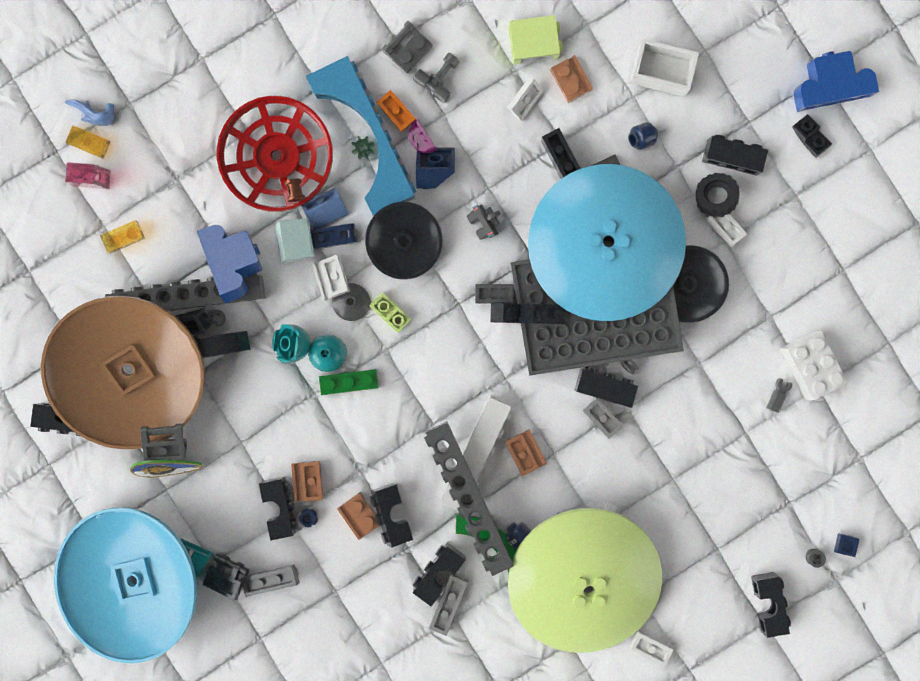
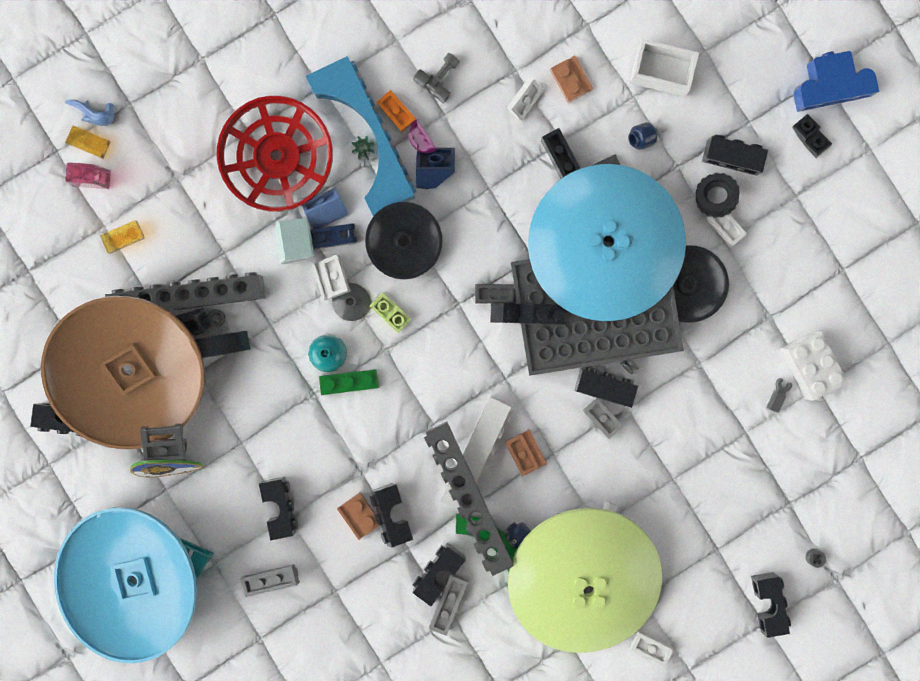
brick [197,225,263,304] -> none
black plate [202,553,250,601] -> none
teal cylinder [272,324,310,363] -> none
copper bush [284,178,305,202] -> none
nougat plate [291,461,323,502] -> none
dark blue plate [299,508,318,528] -> none
dark grey plate [382,21,433,73] -> none
dark grey hips [467,204,501,240] -> none
yellowish green panel [508,15,563,65] -> none
dark blue plate [834,533,860,557] -> none

